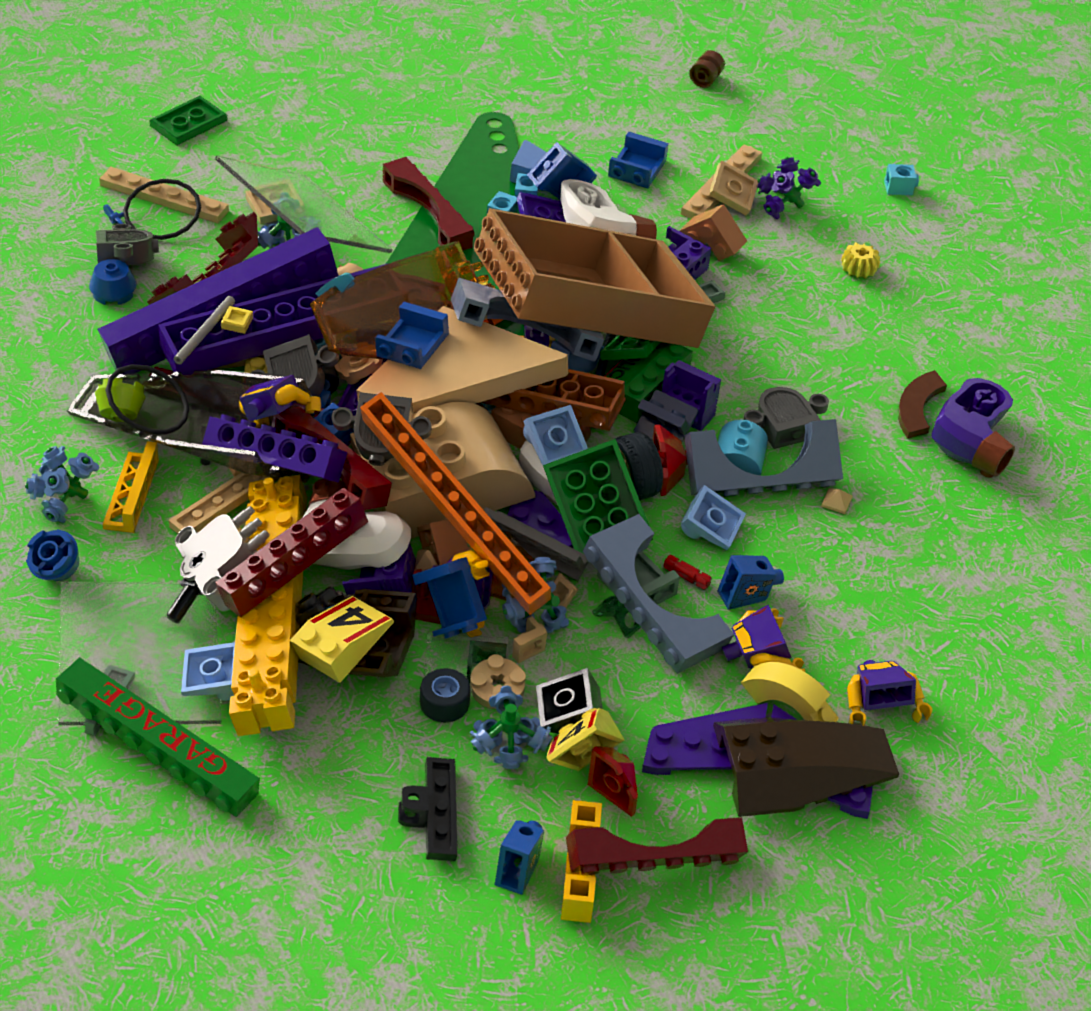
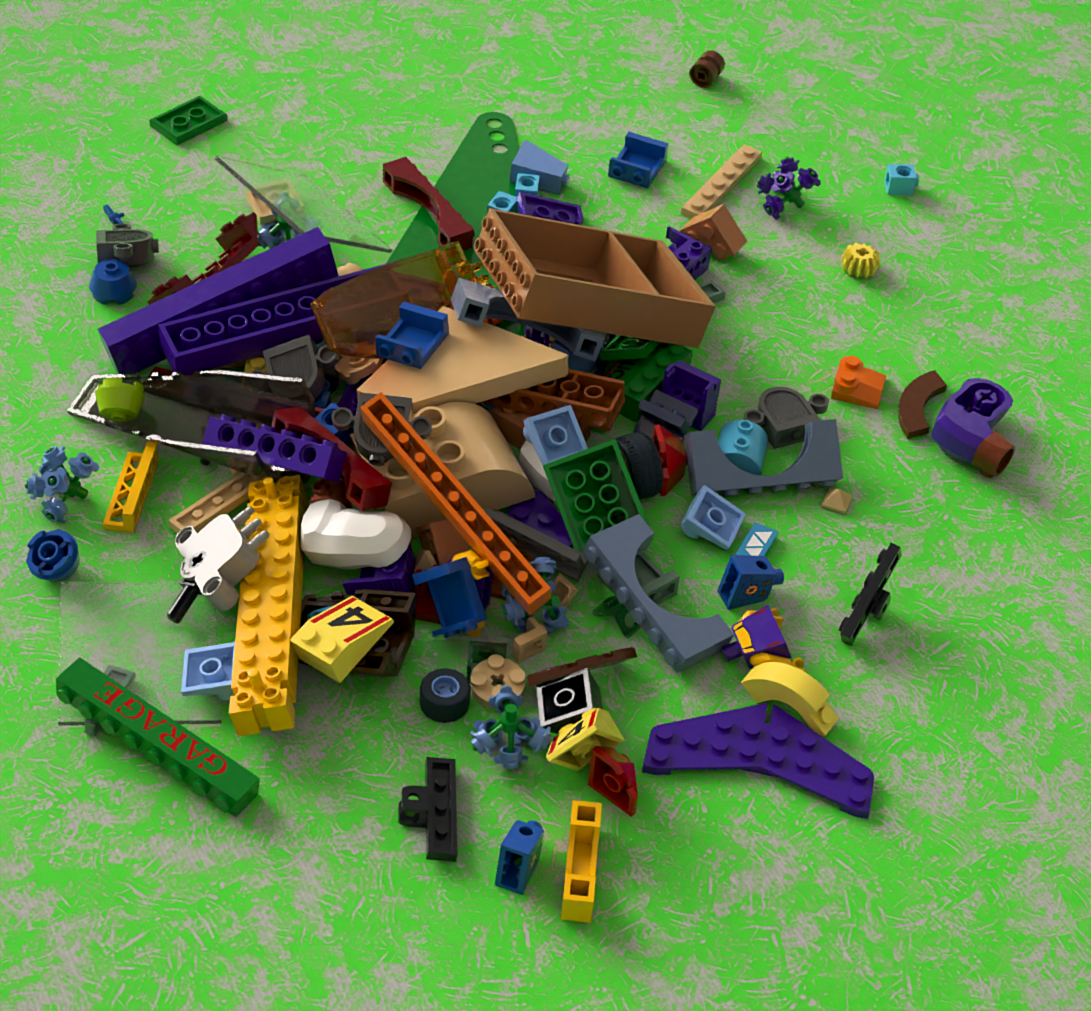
tan plate [99,167,229,223] -> none
black piece [105,364,189,435] -> none
black piece [123,179,201,240] -> none
light grey piece [174,296,235,364] -> none
dark red brick [215,488,368,617] -> none
light yellow tile [221,306,253,334] -> none
torso [239,375,321,428] -> none
black piece [295,586,338,626] -> none
dark azure slope [315,273,355,301] -> none
blue panel [527,142,597,201] -> none
white piece [560,179,657,239] -> none
dark red arch [566,817,748,876] -> none
red axle [663,555,712,590] -> none
tan plate [709,161,758,216] -> none
dark brown wedge [713,717,899,817] -> none
dark purple torso [847,660,932,726] -> none
none -> reddish brown tile [527,647,637,686]
none -> dark azure tile [735,522,779,557]
none -> orange slope [831,356,886,409]
none -> black plate [839,543,902,646]

